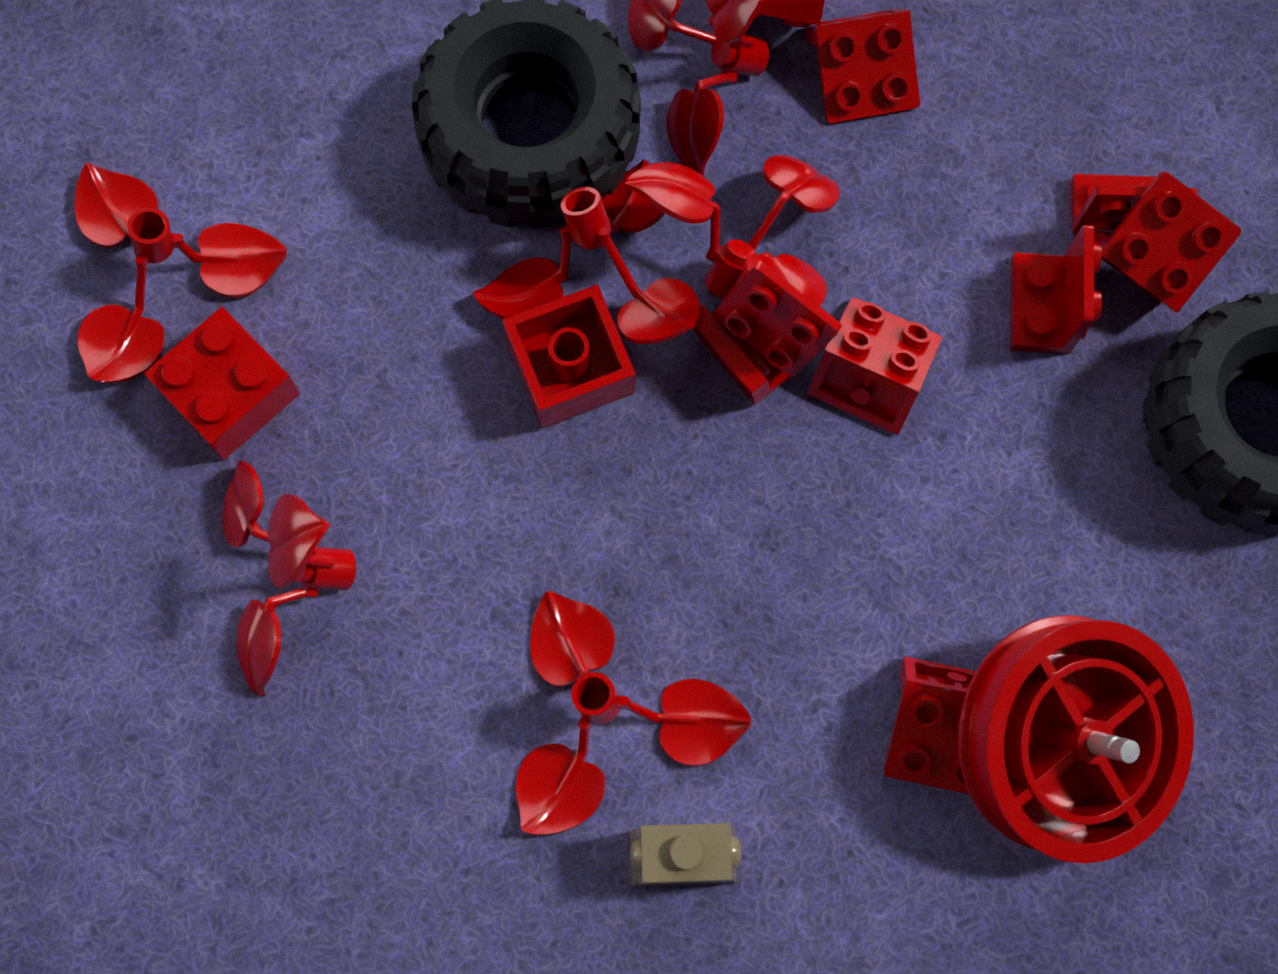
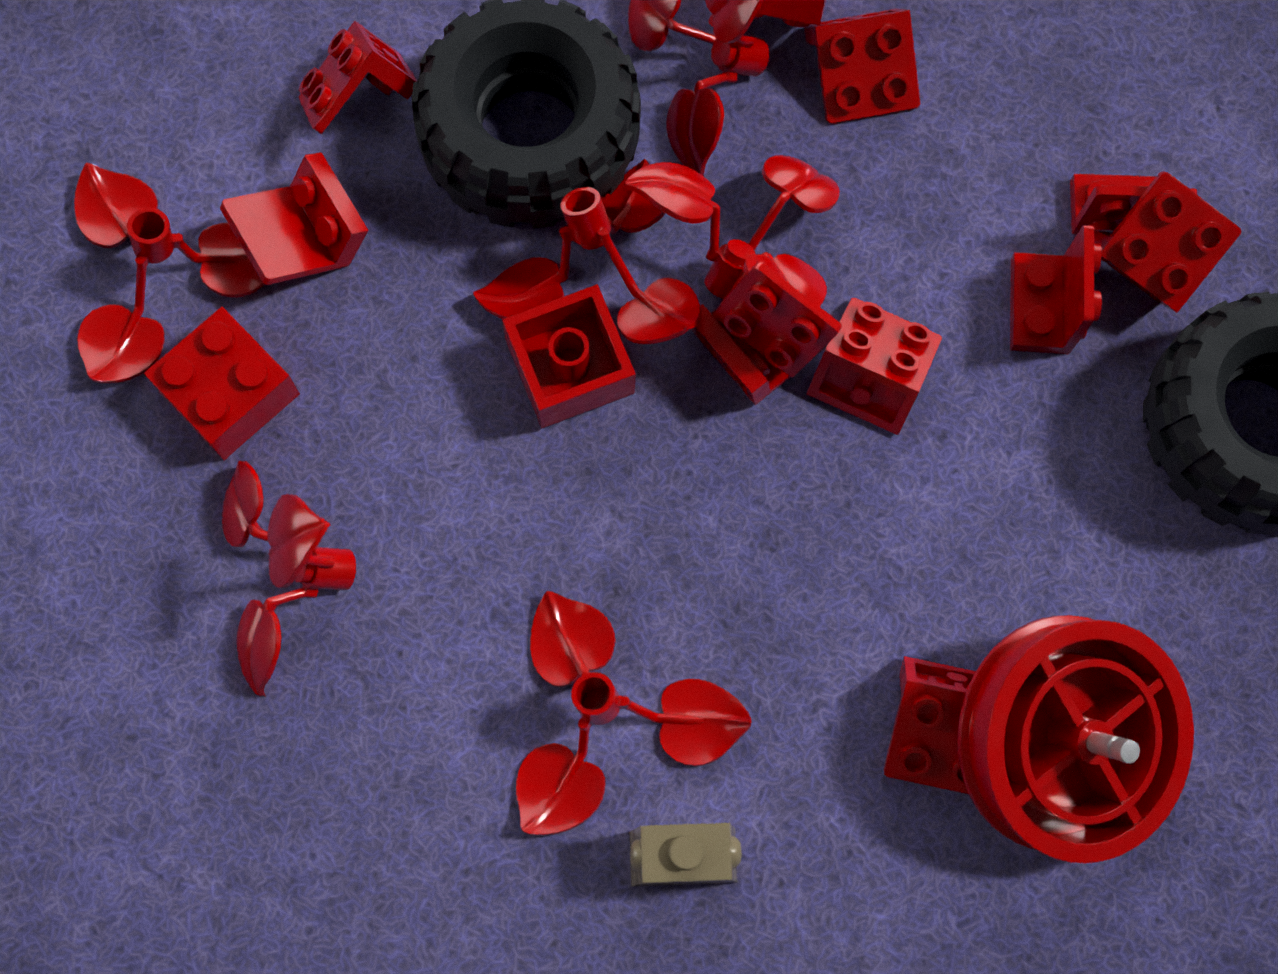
none -> red bracket [220,152,369,285]
none -> red bracket [298,20,417,134]

